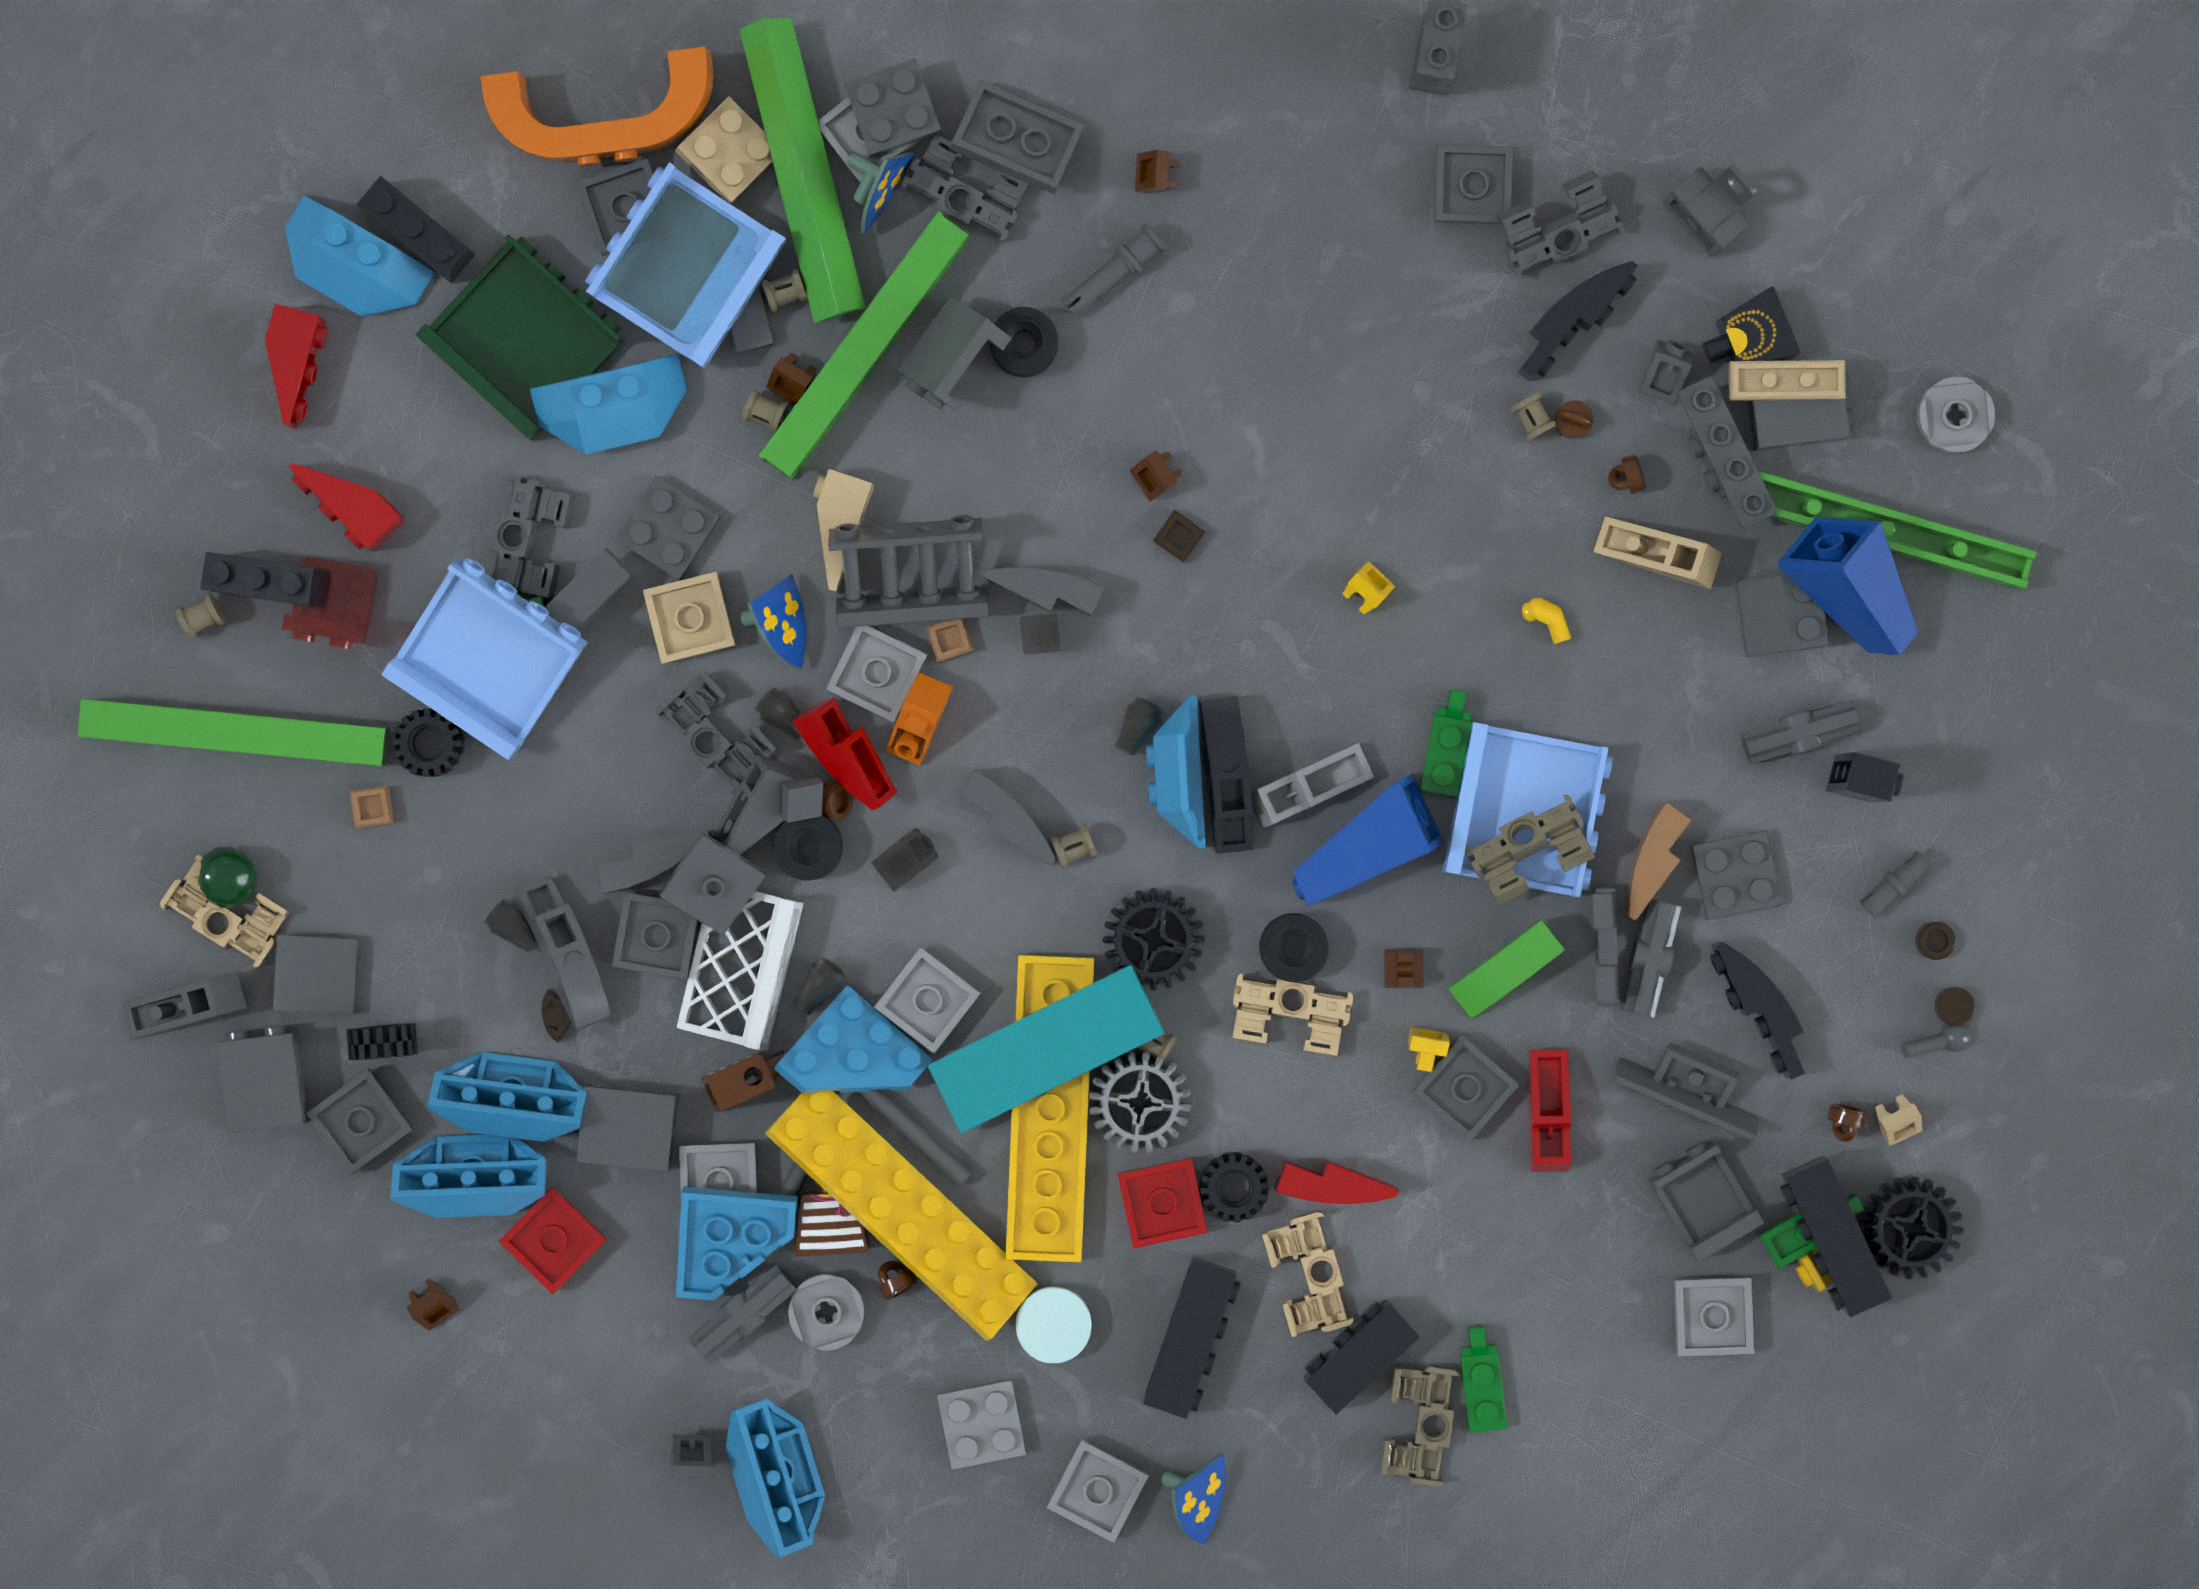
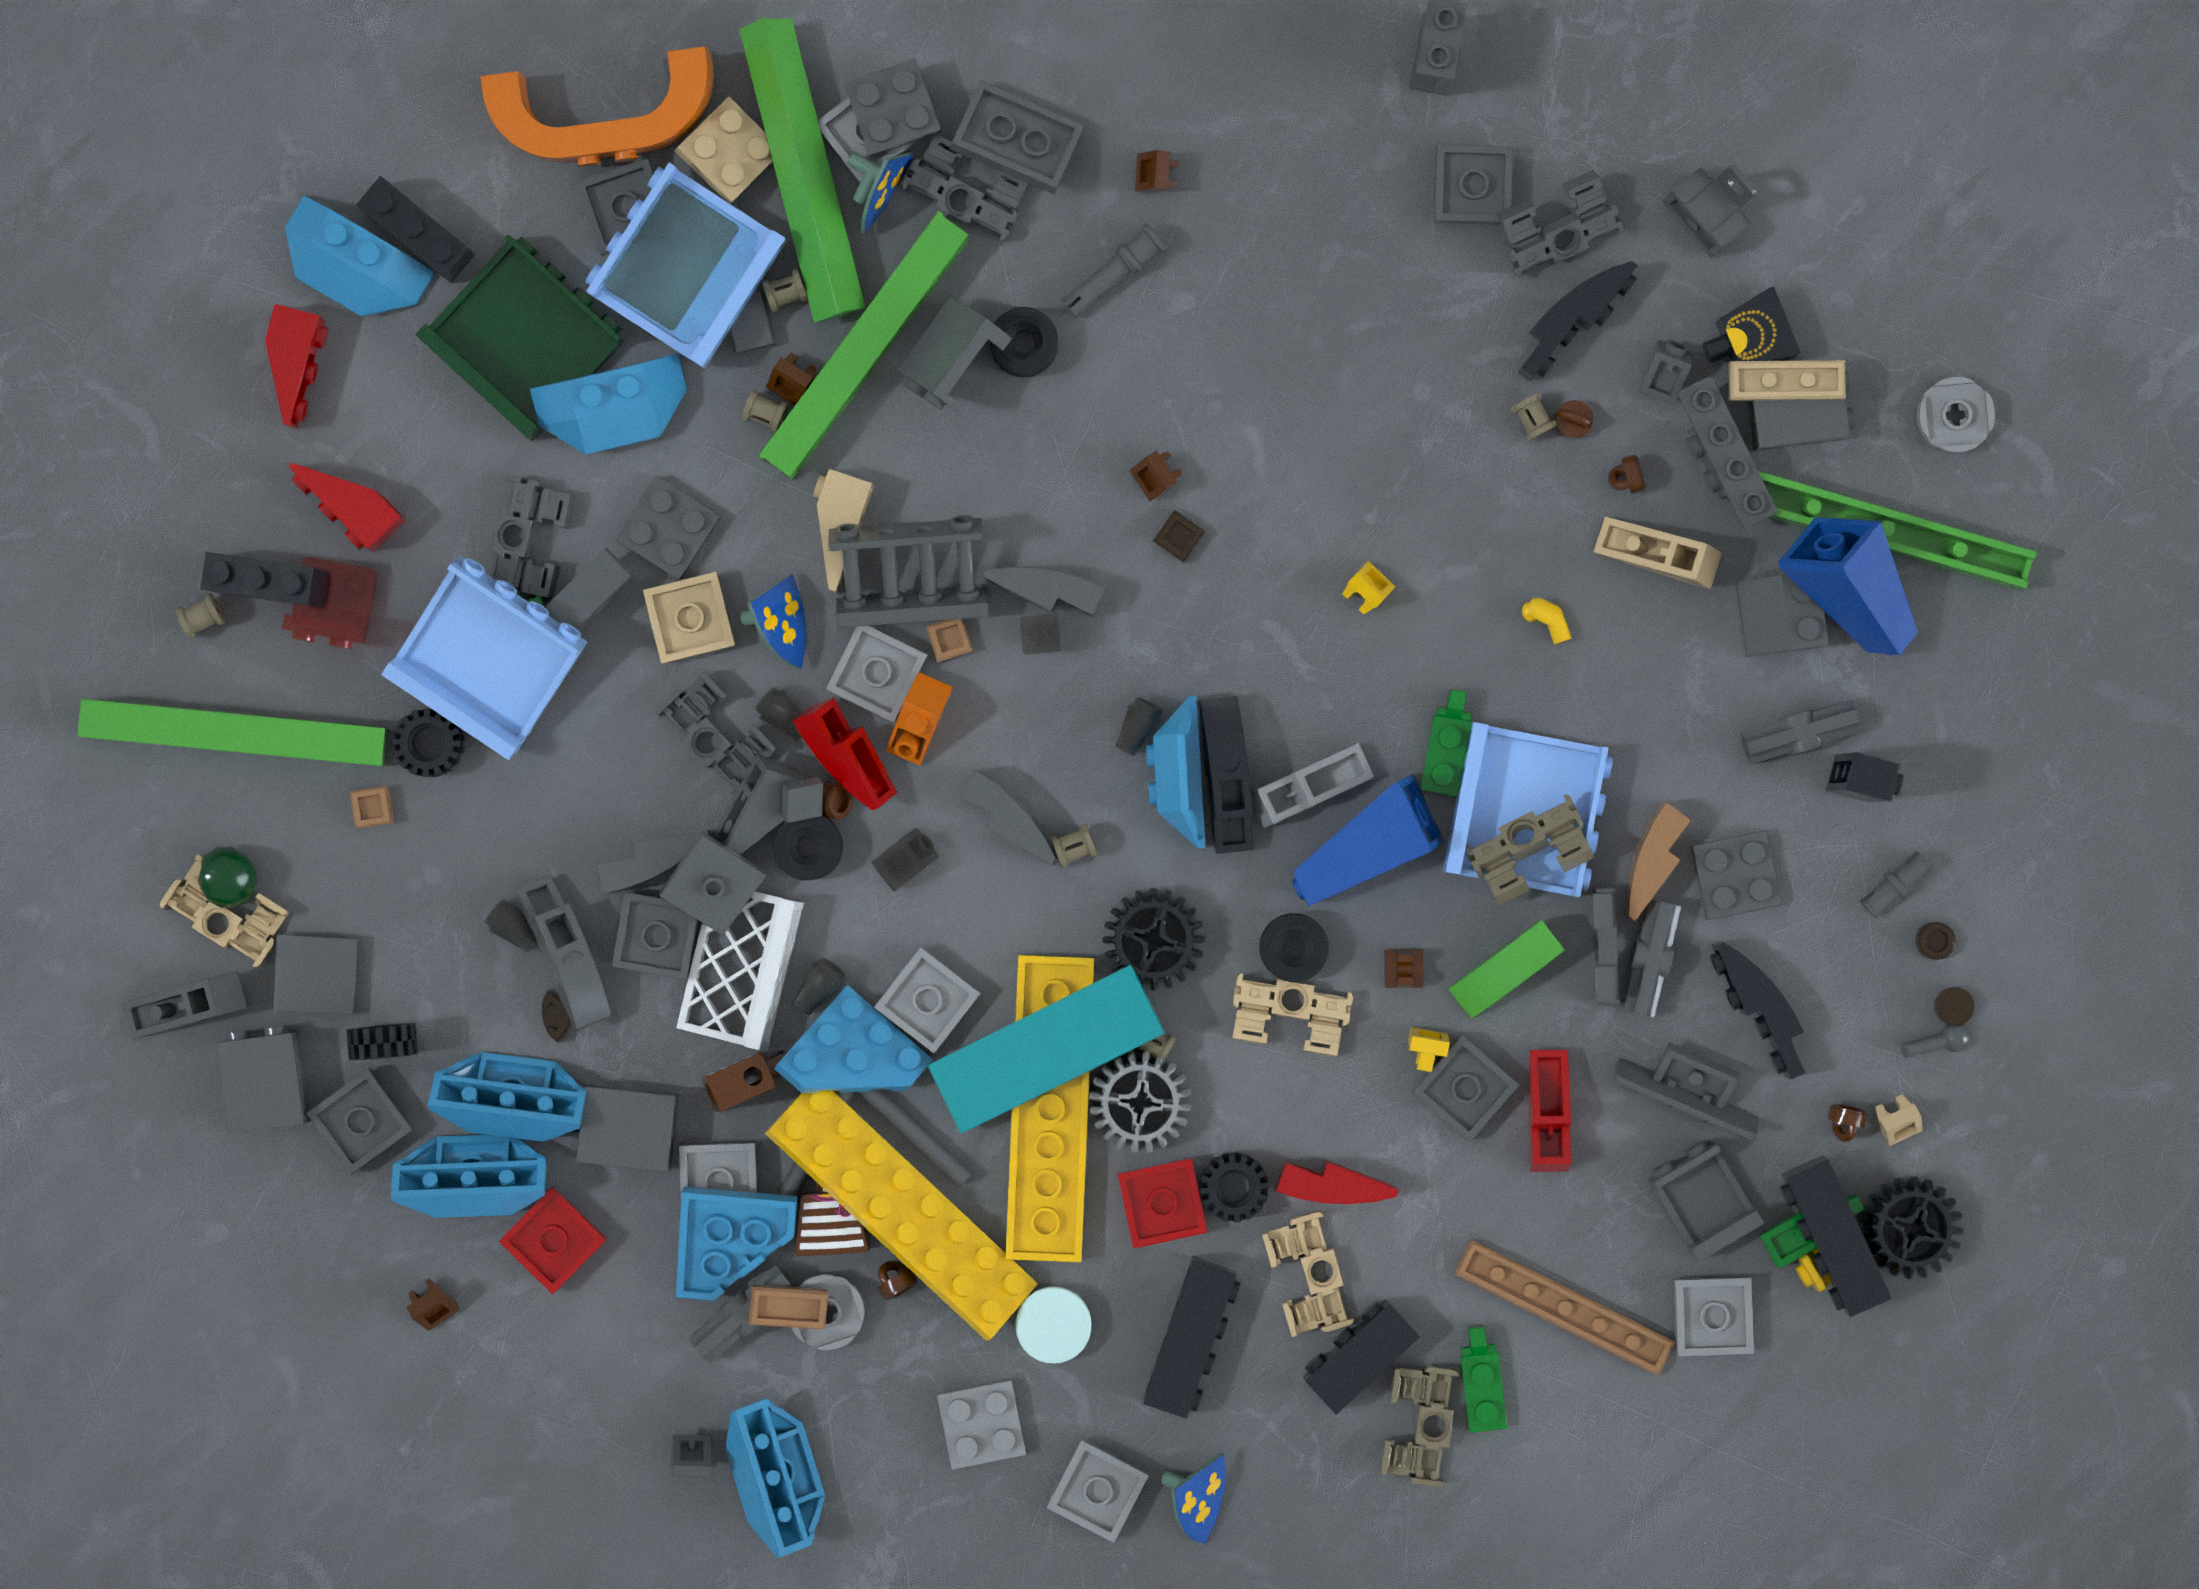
none -> medium nougat tile [748,1284,828,1330]
none -> medium nougat tile [1454,1239,1675,1376]

